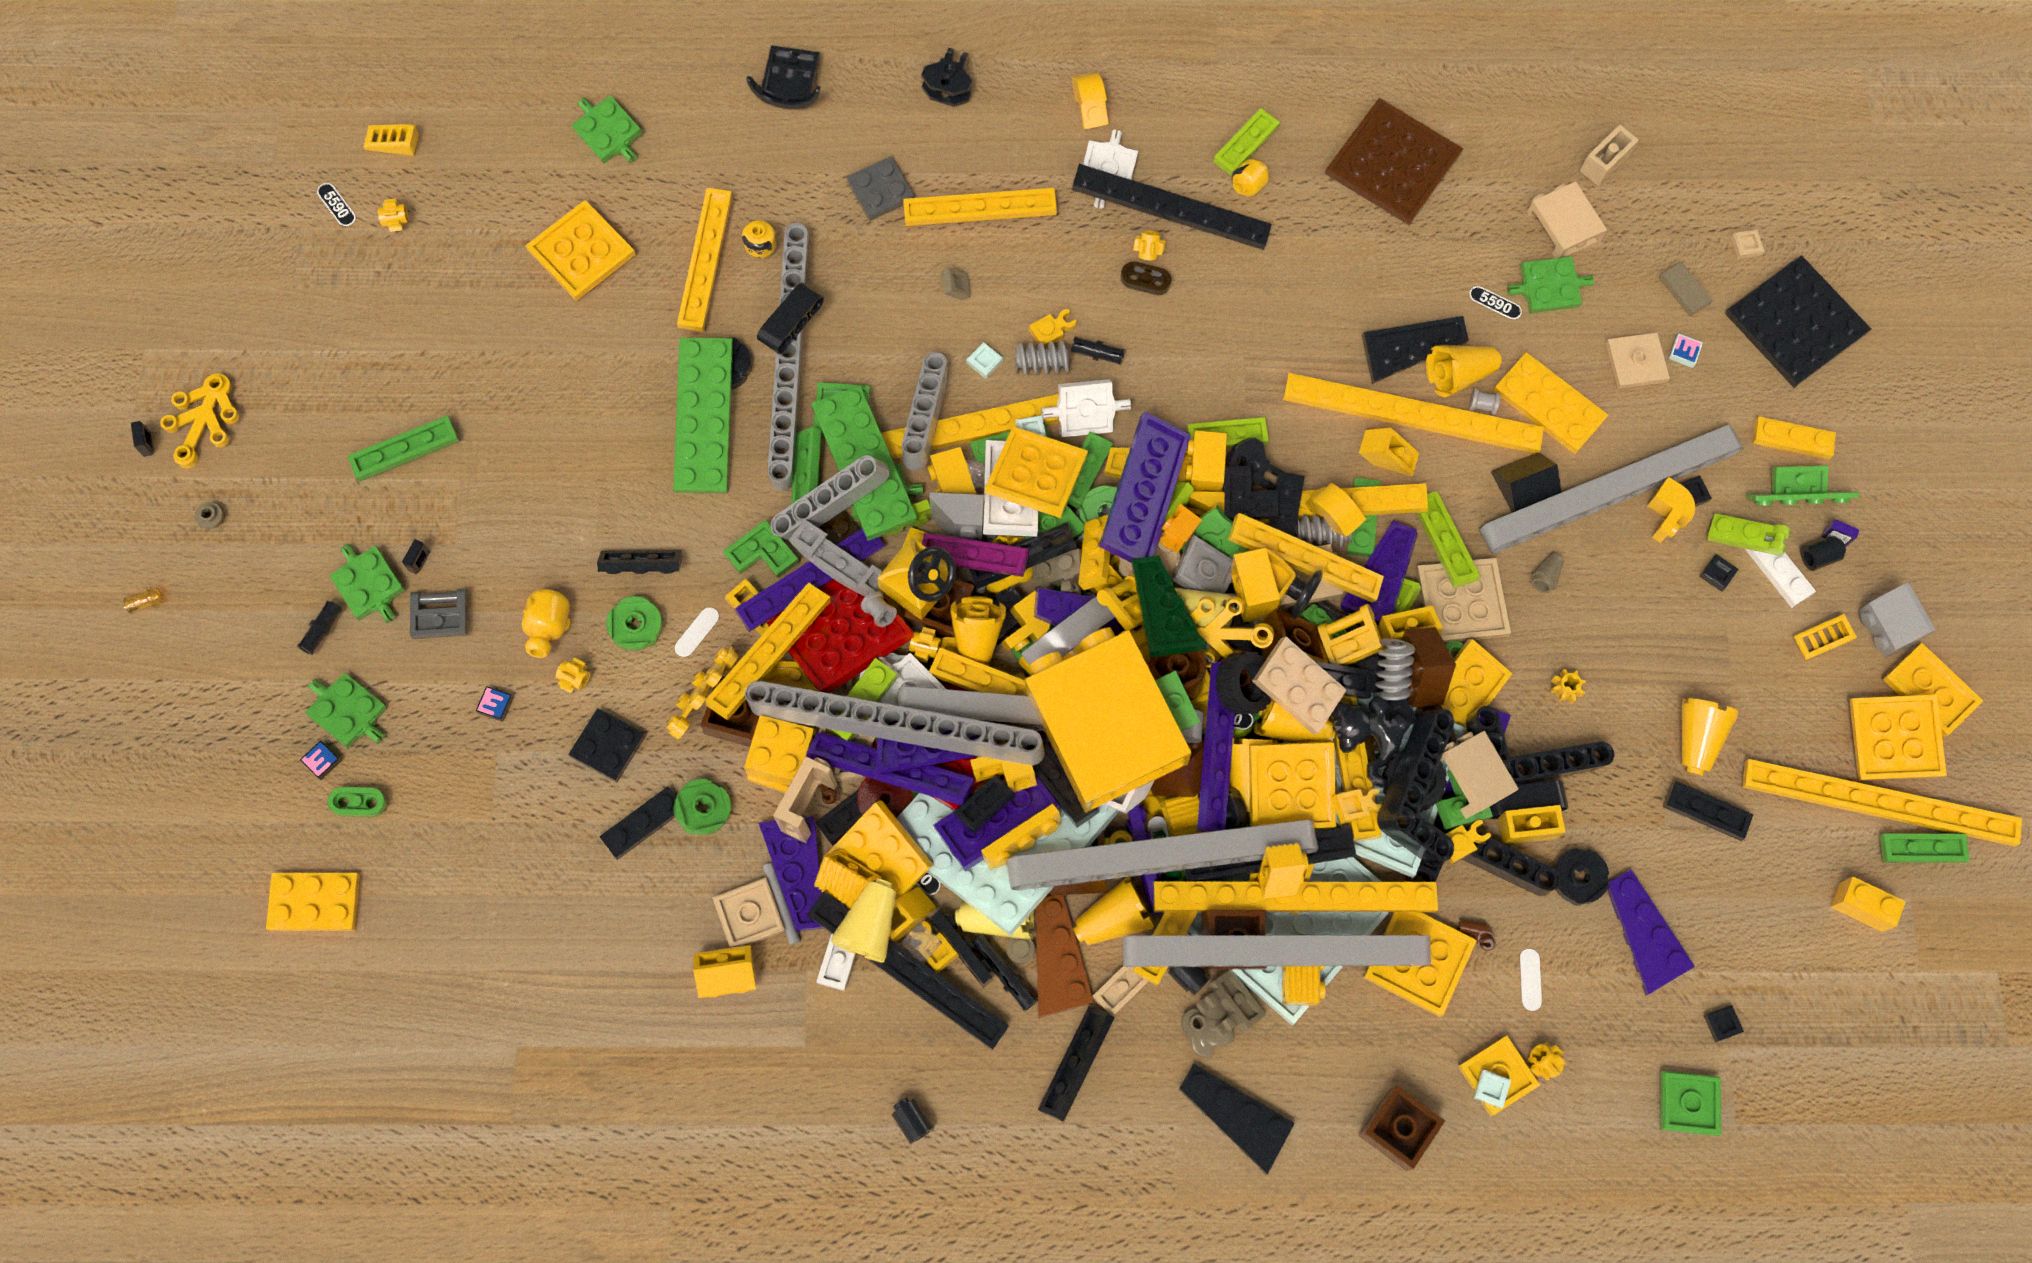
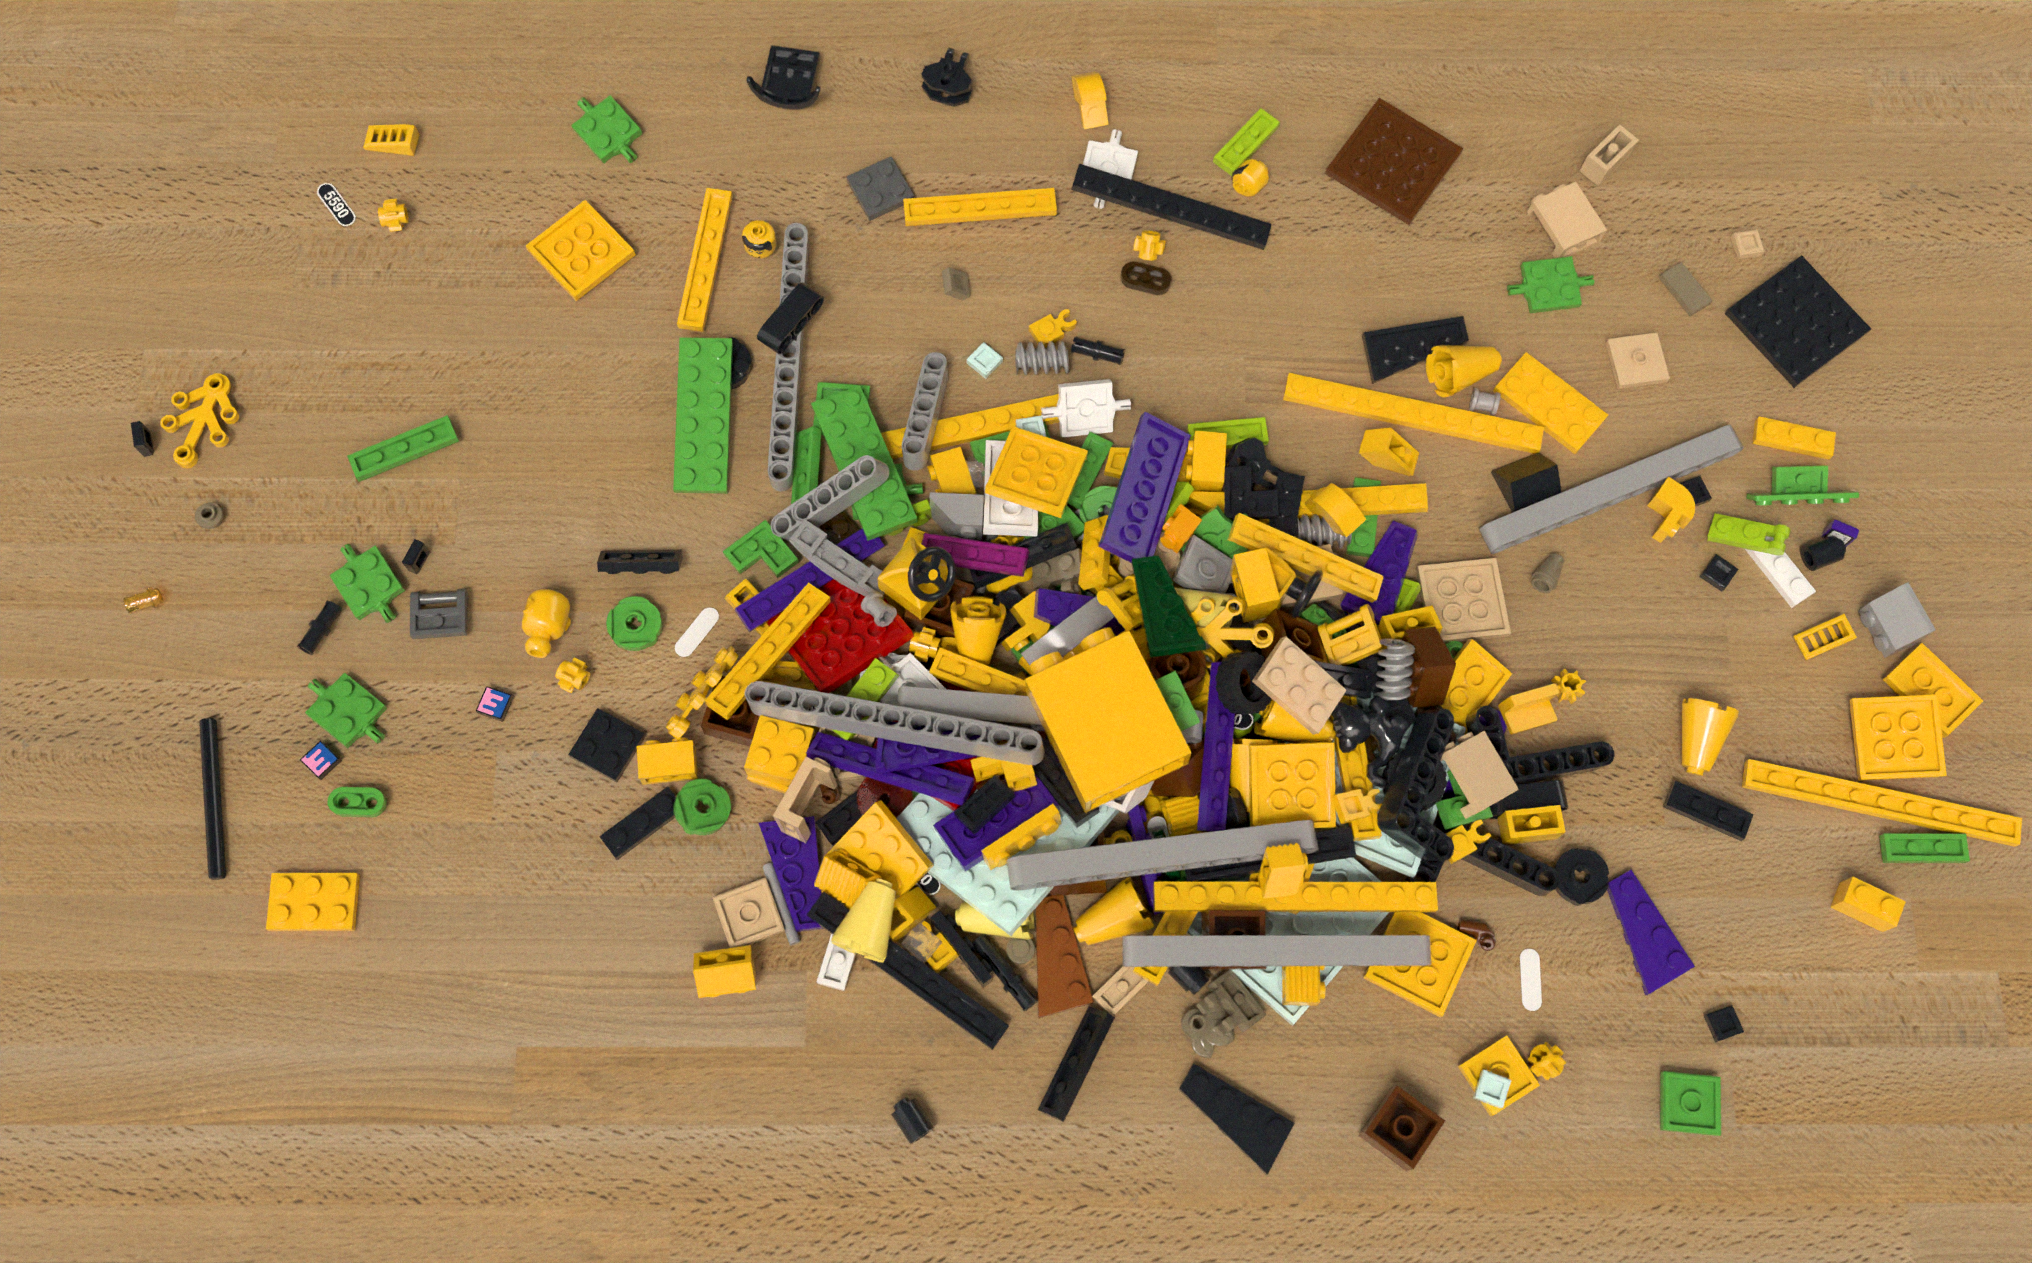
lime plate [1416,491,1480,588] -> none
black sticker [1469,286,1522,319] -> none
tile [1668,334,1703,368] -> none
none -> black axle [199,718,226,880]
none -> yellow brick [637,737,698,785]
none -> yellow panel [1498,683,1560,735]

